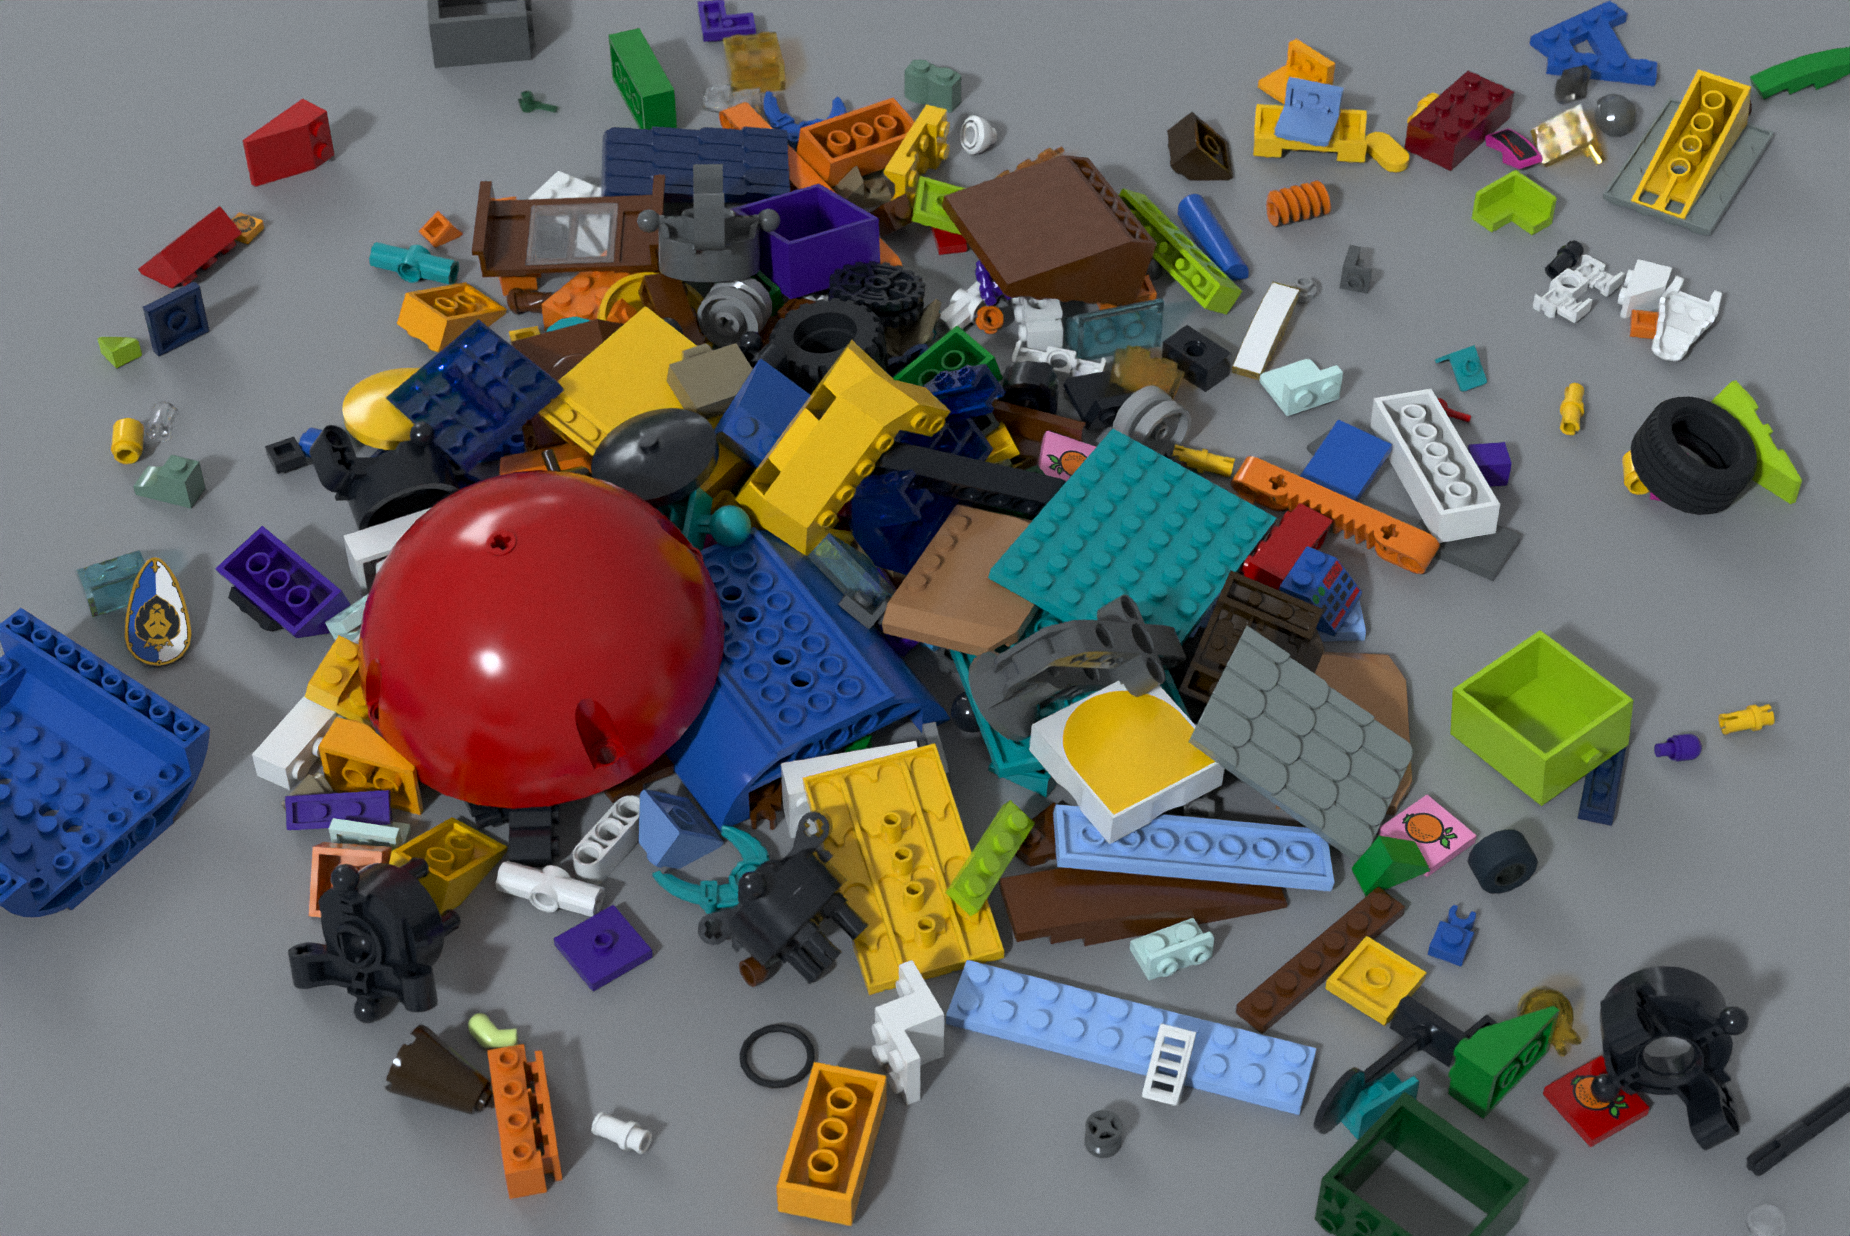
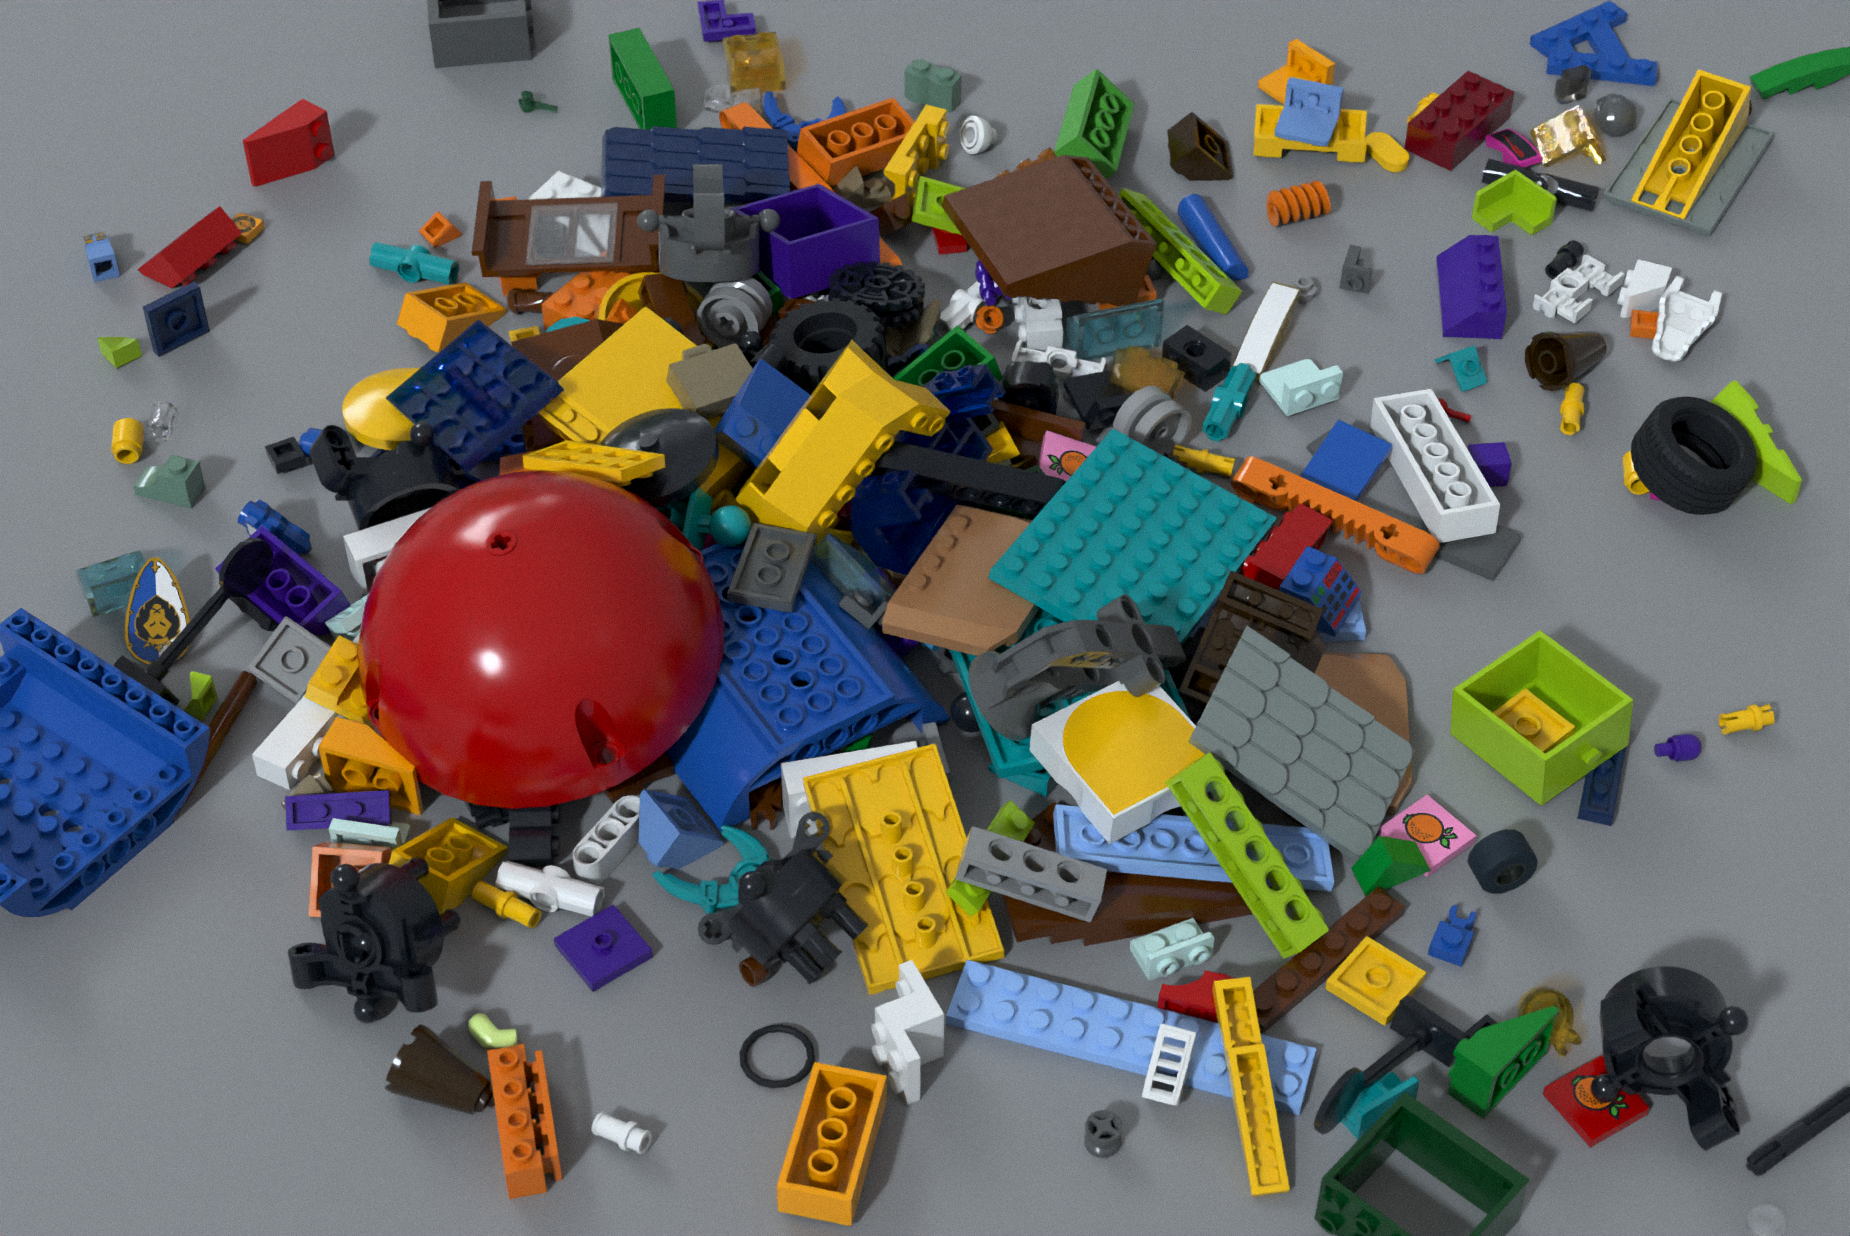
none -> medium blue leg [83,231,120,282]
none -> black piece [114,538,273,706]
none -> lime slope [183,671,218,721]
none -> reddish brown axle [186,671,258,800]
none -> blue rock [238,499,312,555]
none -> light grey tile [246,616,331,704]
none -> yellow pin [471,881,542,929]
none -> yellow plate [523,440,665,487]
none -> dark grey tile [727,523,817,613]
none -> light grey brick [955,826,1107,923]
none -> bright green brick [1054,68,1135,179]
none -> red arch [1158,970,1235,1023]
none -> lime brick [1165,752,1329,959]
none -> teal piece [1202,363,1256,442]
none -> yellow slope [1212,977,1290,1197]
none -> dark purple slope [1436,235,1507,339]
none -> black piece [1482,158,1599,211]
none -> yellow plate [1493,688,1575,754]
none -> dark brown cone [1525,331,1607,391]

